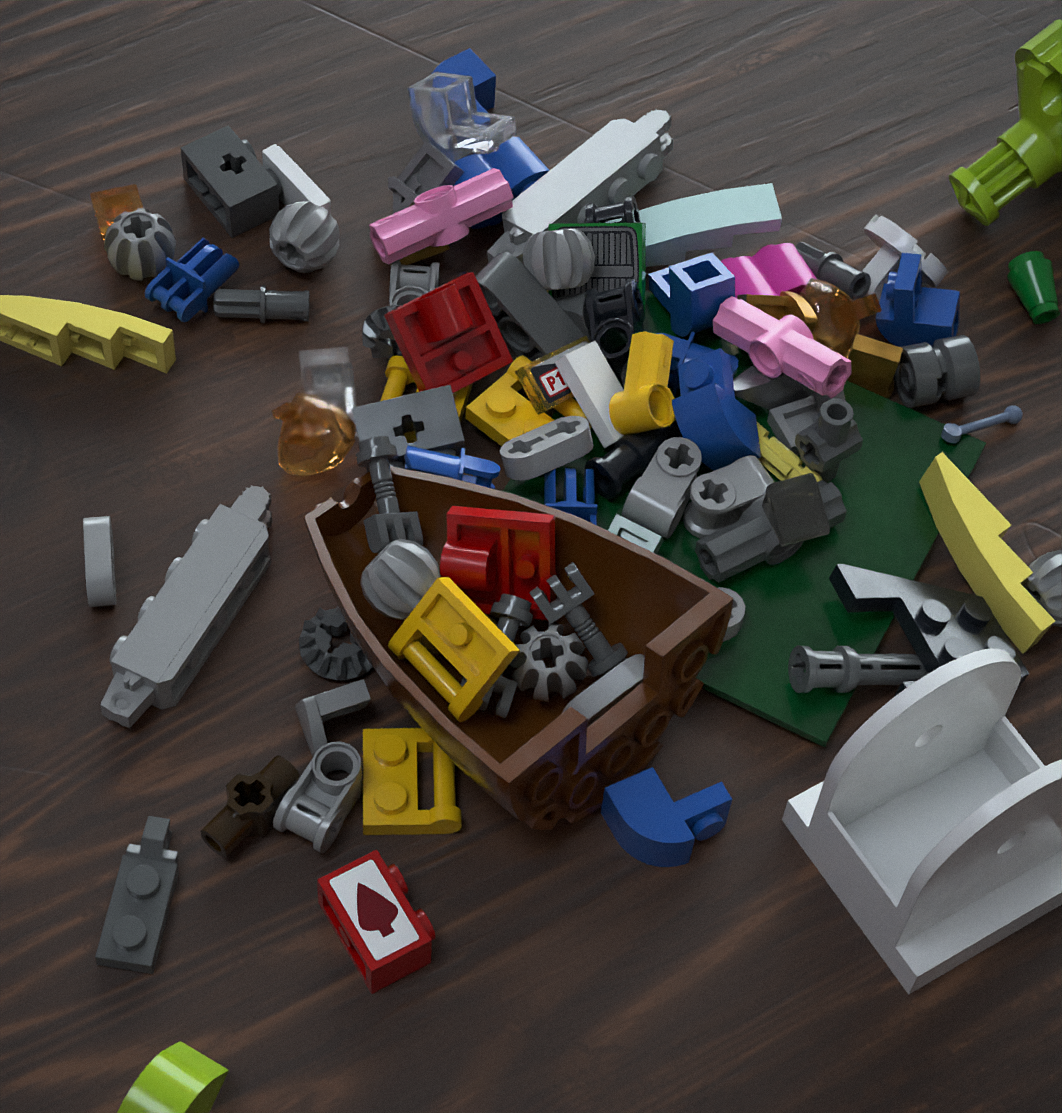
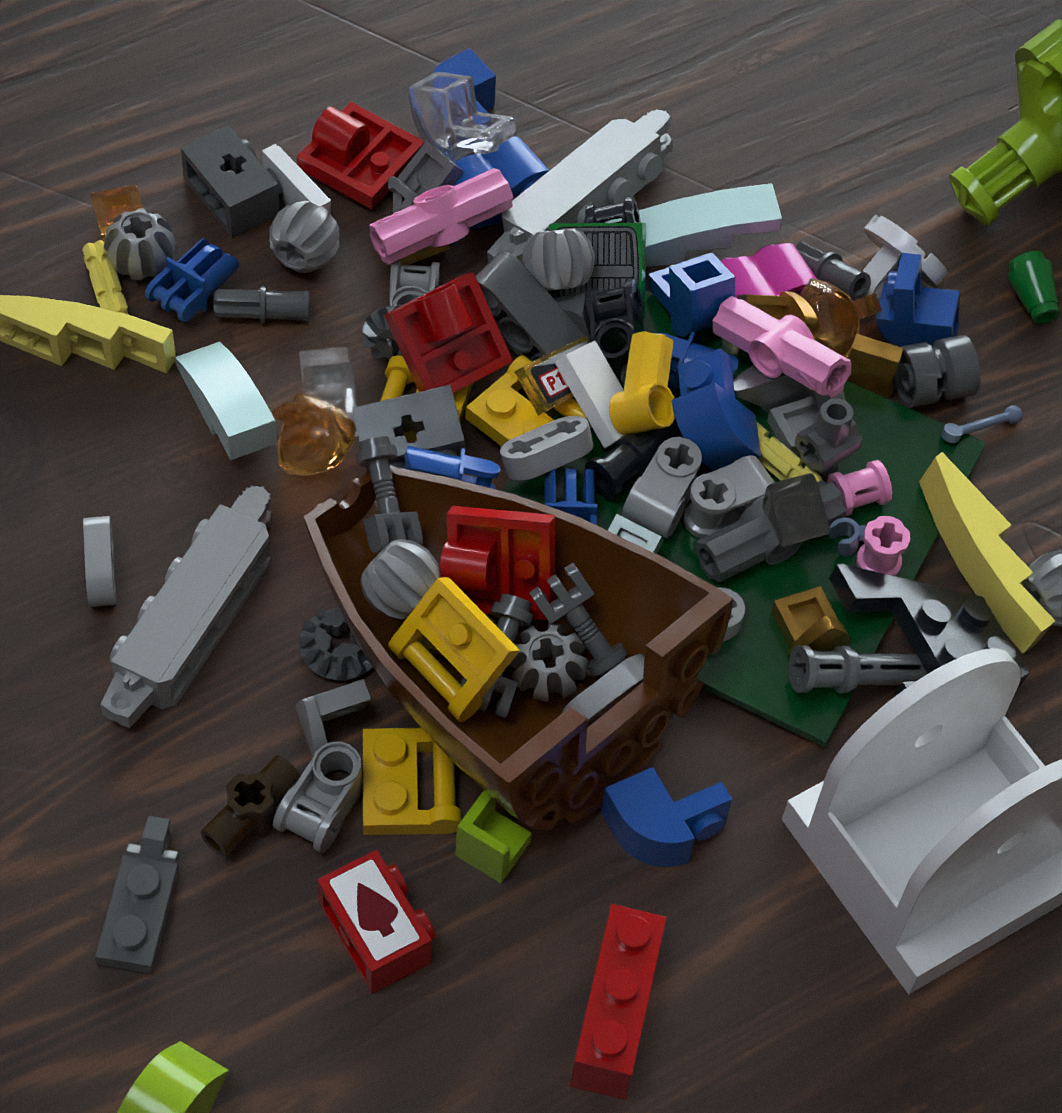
none -> light yellow axle [82,240,129,315]
none -> light aqua slope [174,342,277,460]
none -> red plate [297,102,425,210]
none -> lime panel [455,791,532,883]
none -> red brick [569,904,667,1100]
none -> pearl gold tile [771,586,850,656]
none -> bright pink bush [827,460,892,516]
none -> sand blue hand [829,517,867,557]
none -> bright pink bush [856,516,910,576]

